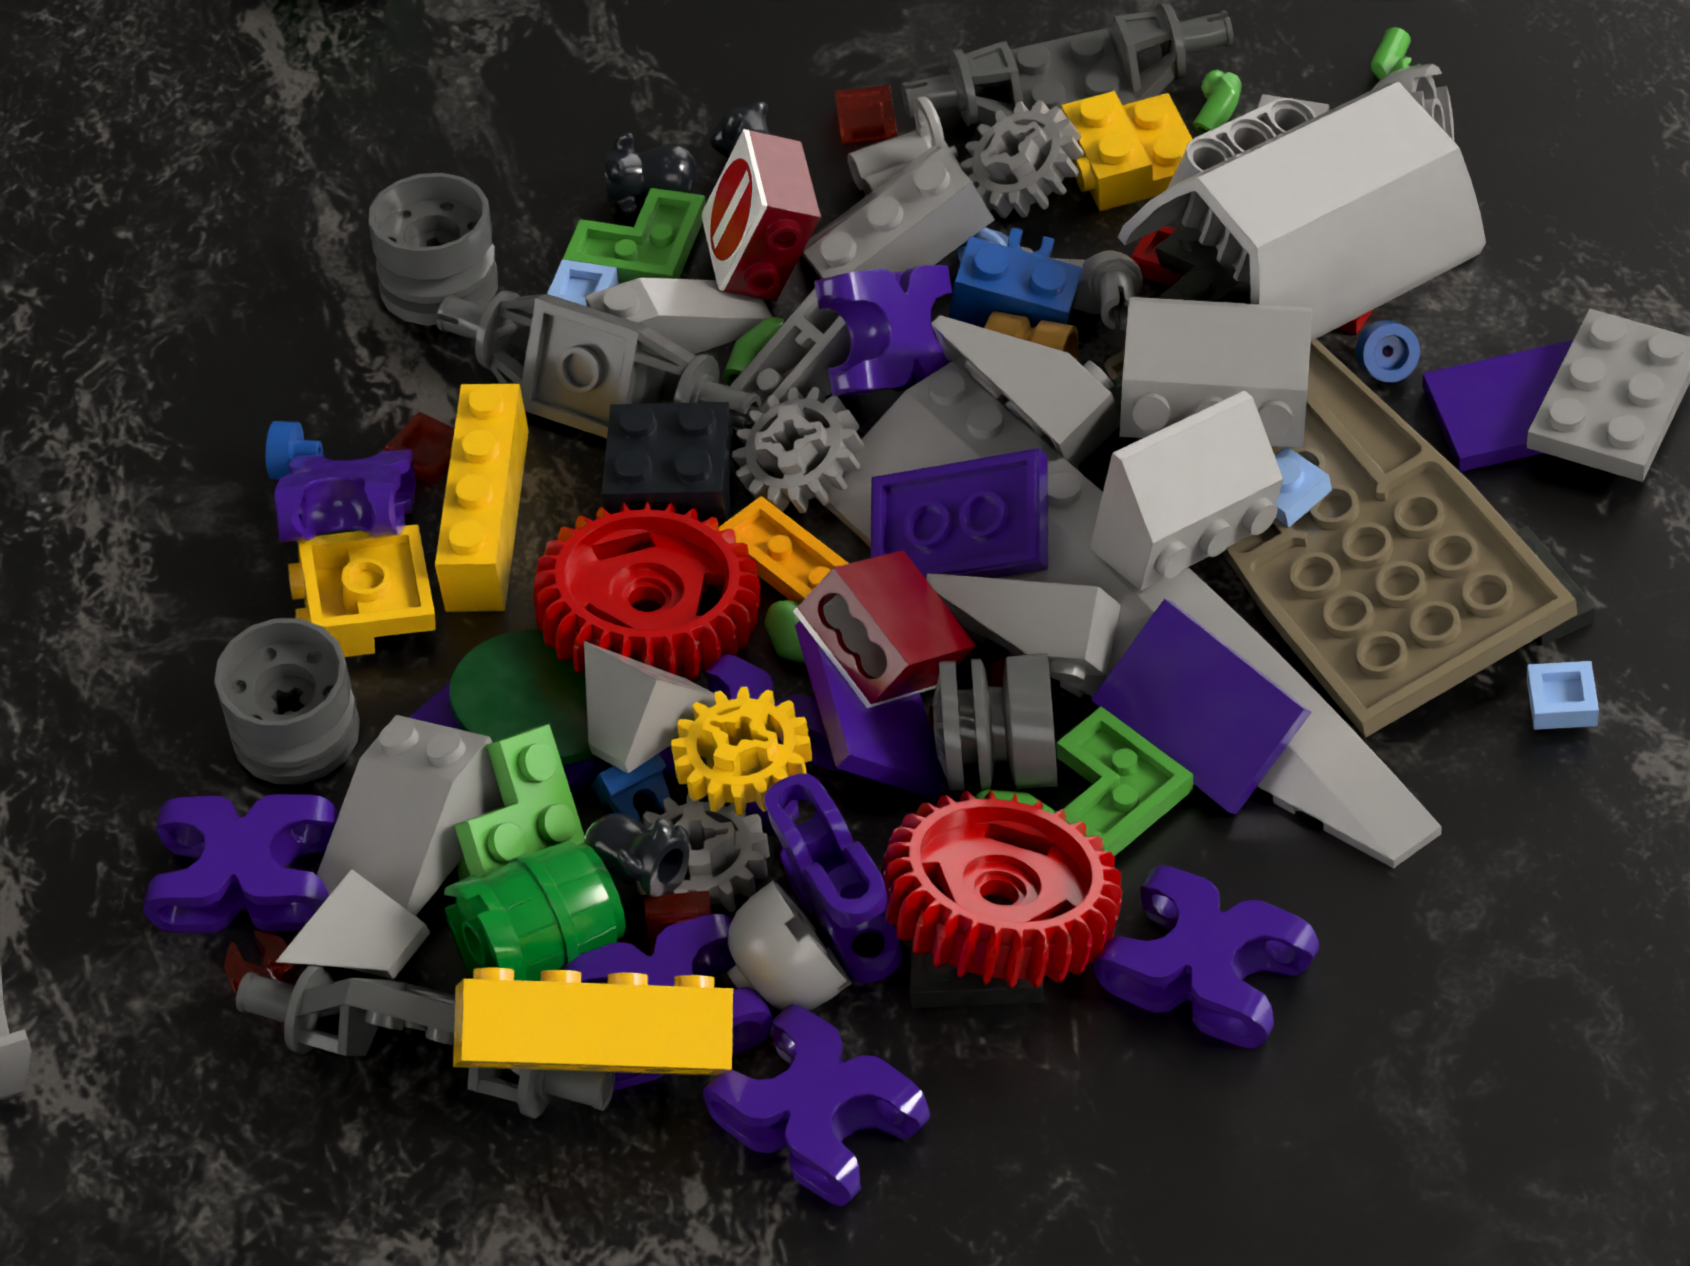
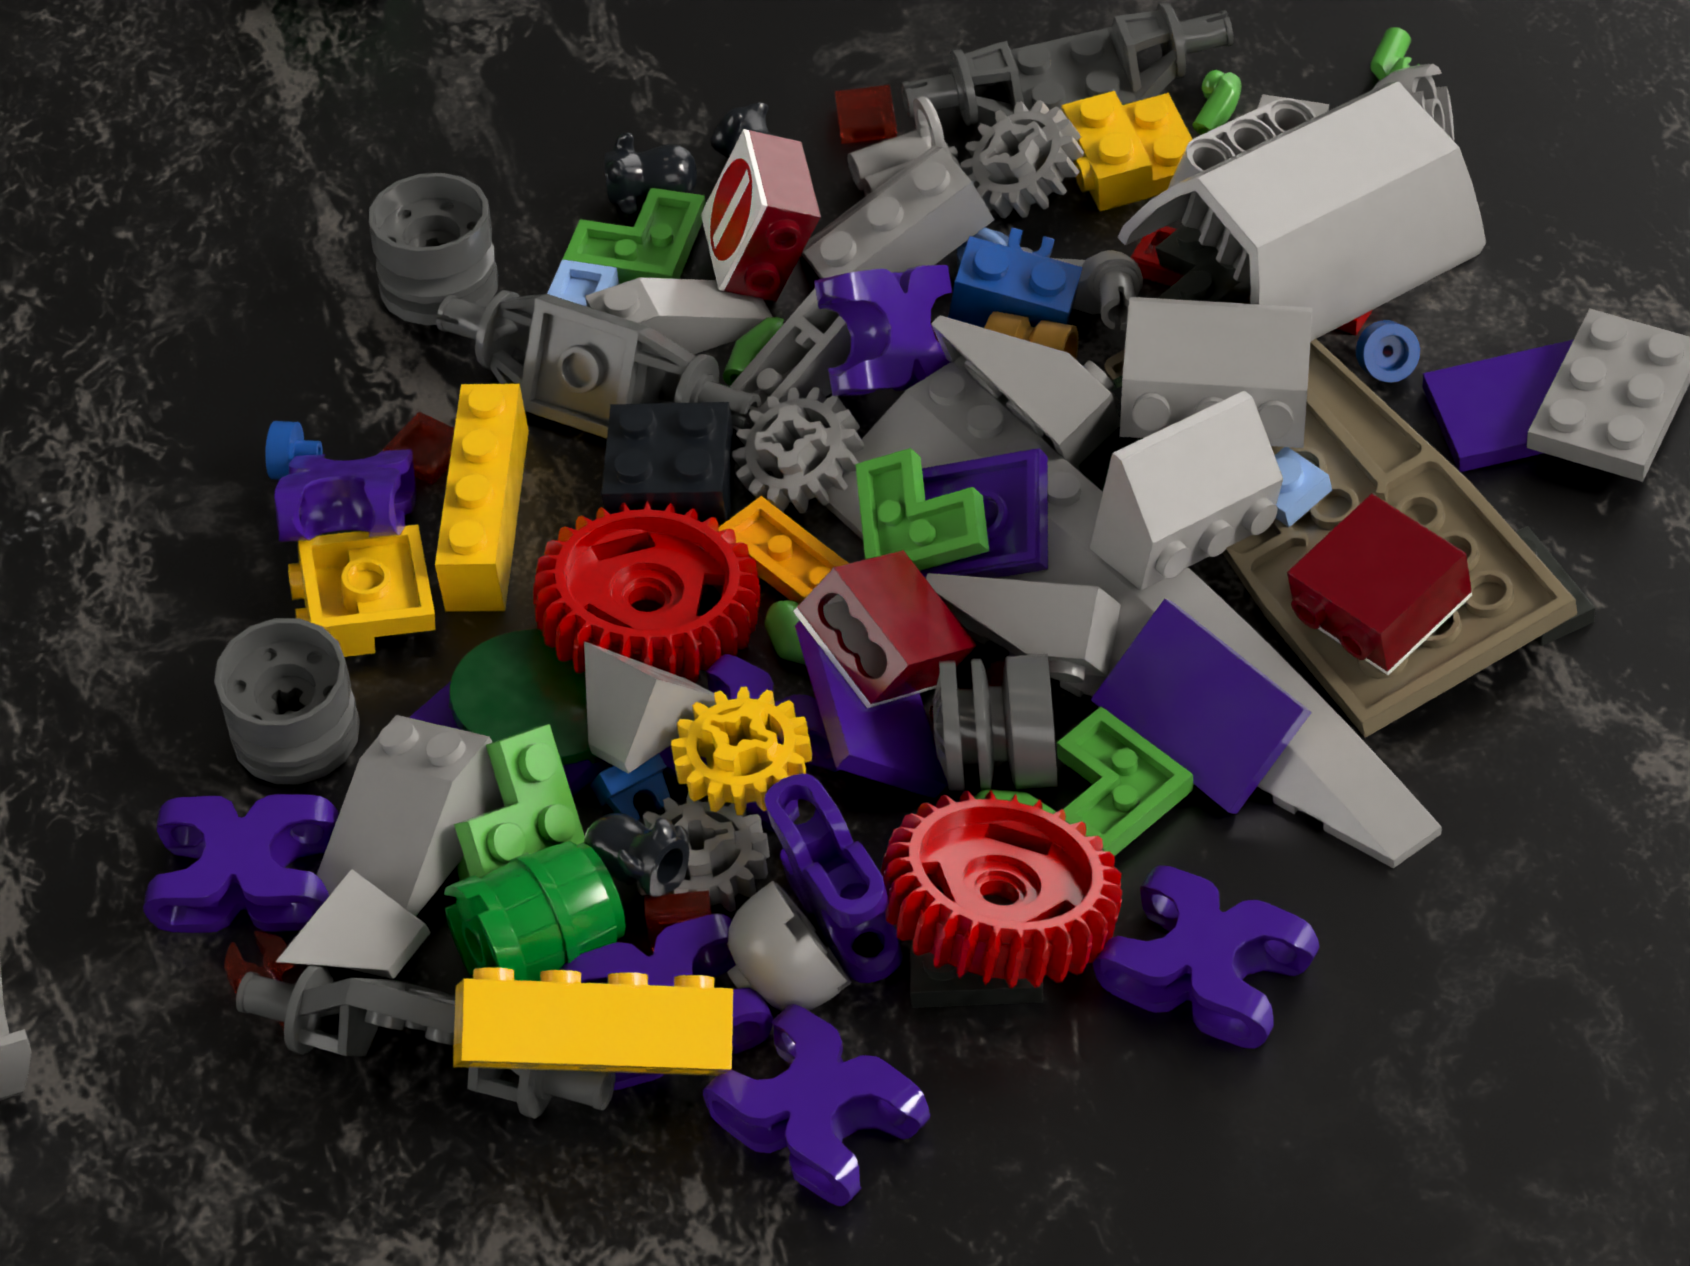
light blue plate [1527,661,1599,730] -> none
none -> bright green plate [855,448,989,571]
none -> dark red piece [1287,493,1472,675]

